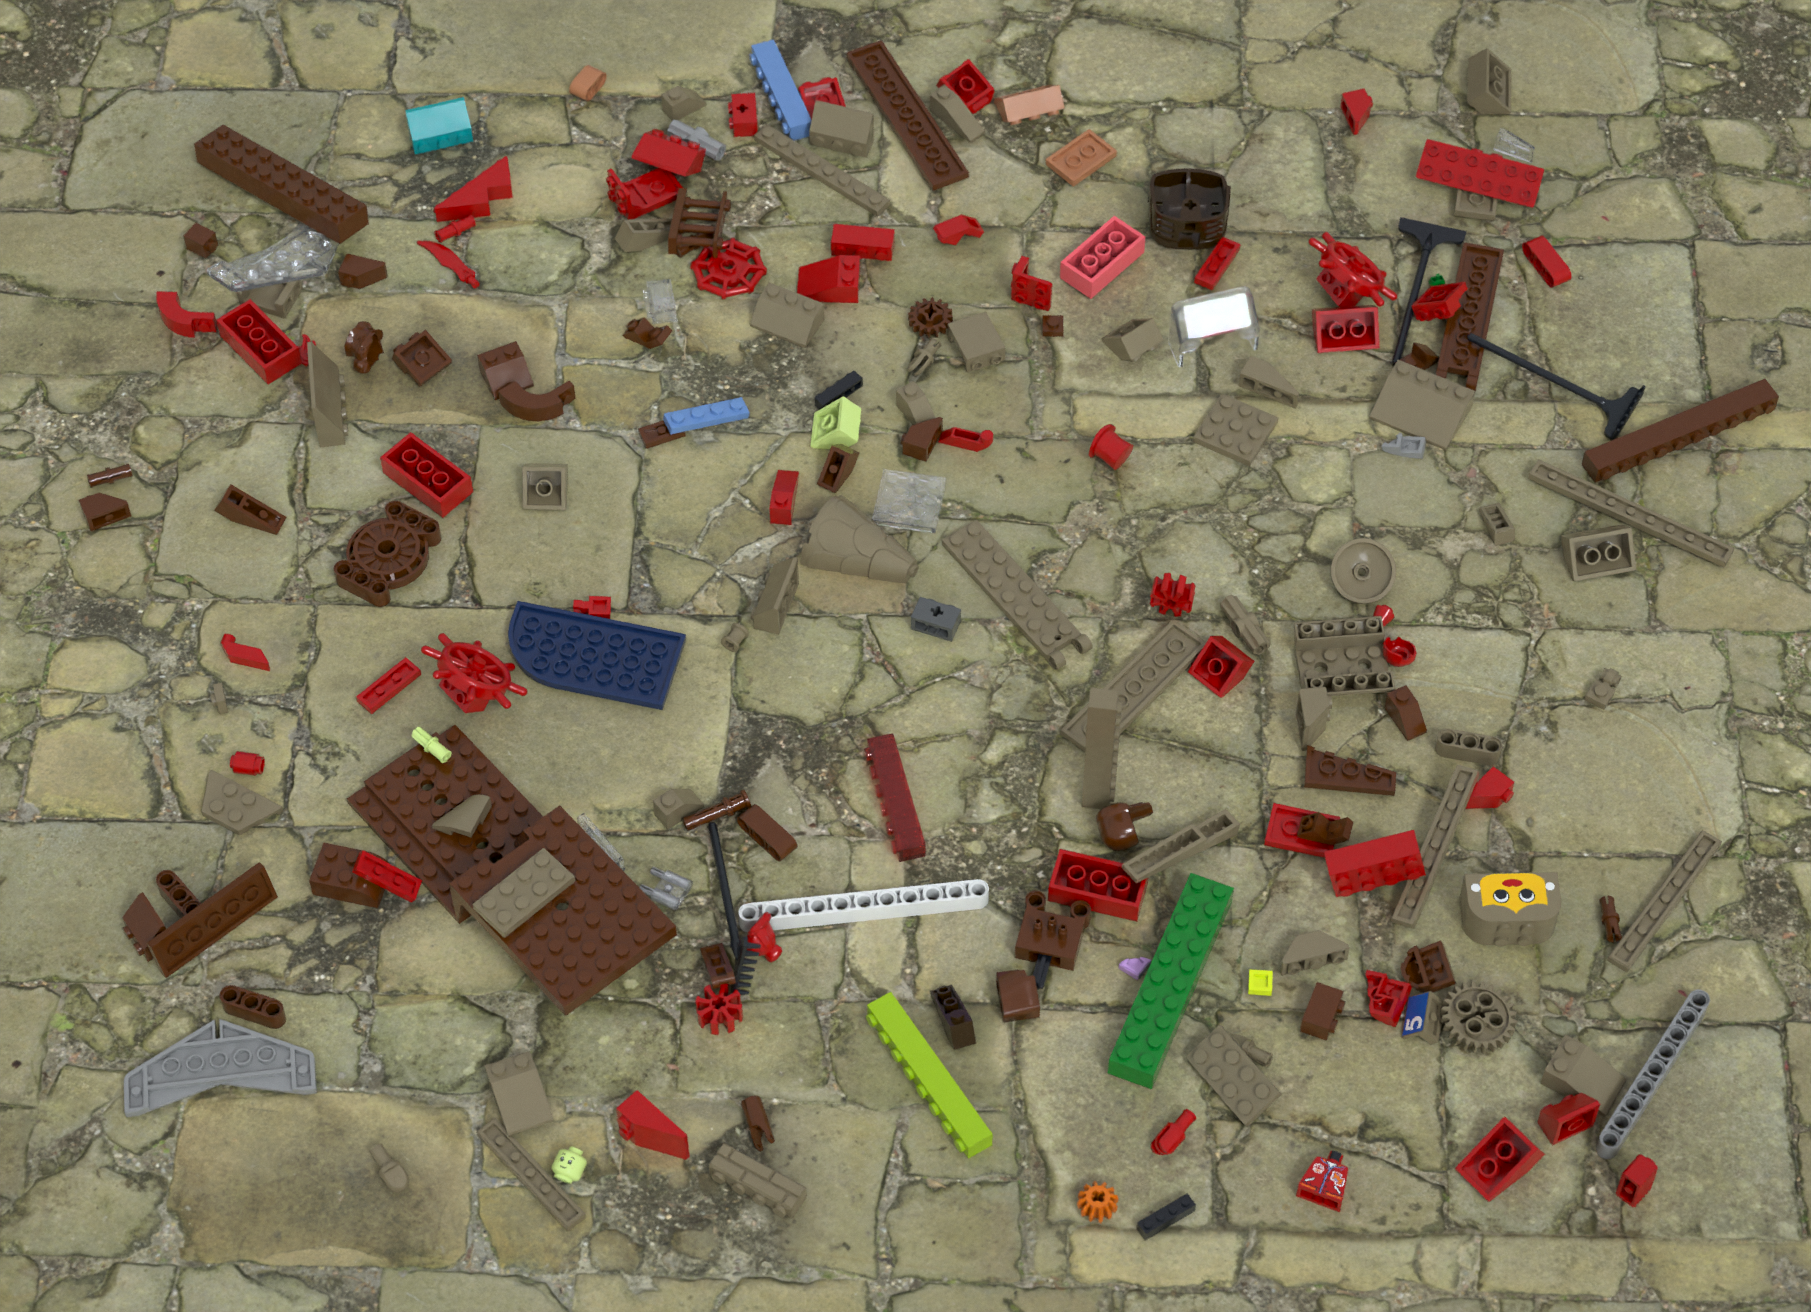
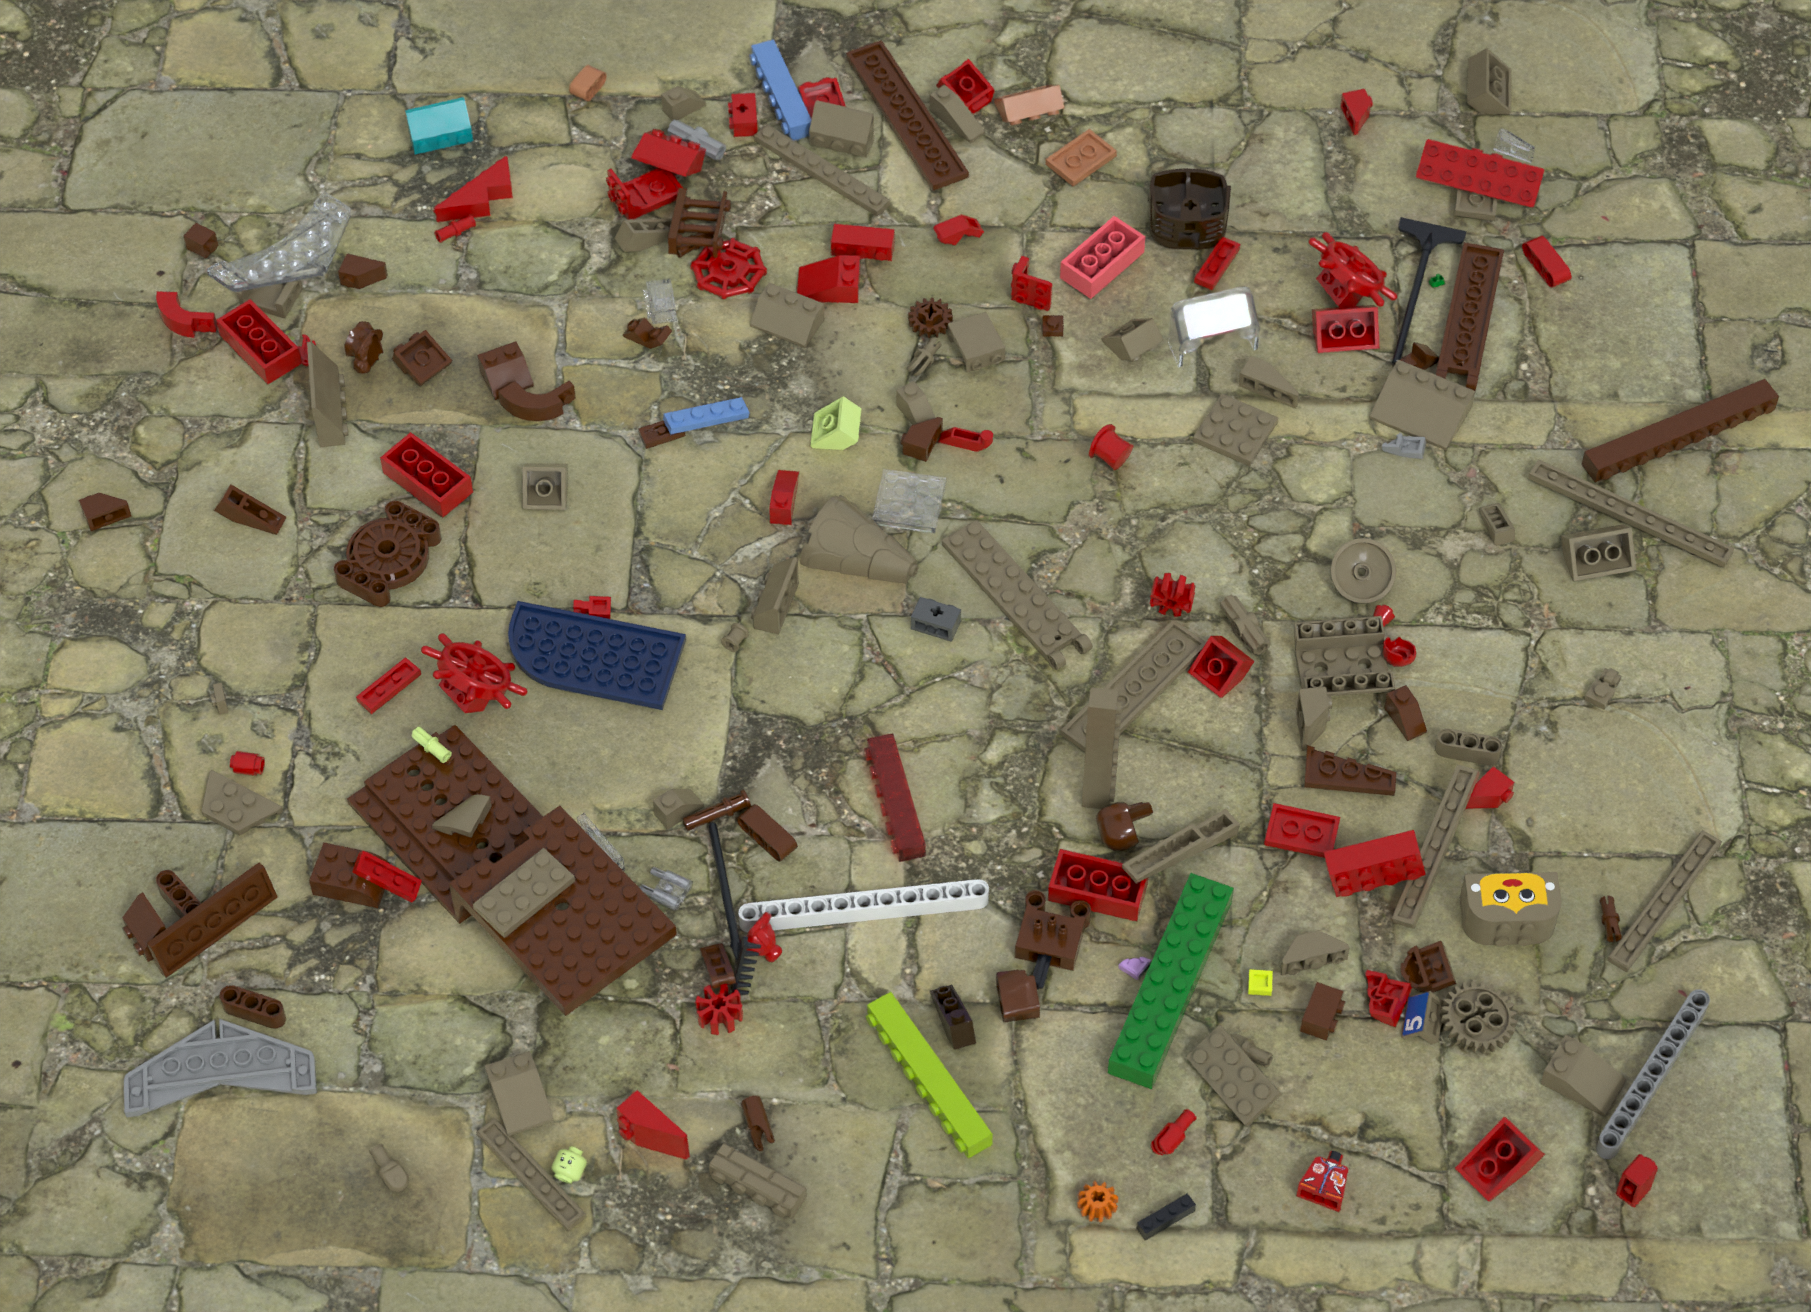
reddish brown pin [87,463,132,488] -> none
reddish brown brick [194,124,369,244] -> none
red piece [220,634,270,671] -> none
red sword [417,241,480,289] -> none
black piece [815,371,863,410] -> none
reddish brown slope [817,444,859,493] -> none
reddish brown slope [1297,812,1353,845] -> none
red plate [1411,282,1468,321] -> none
black piece [1467,333,1646,440] -> none
red slope [1537,1092,1600,1145] -> none

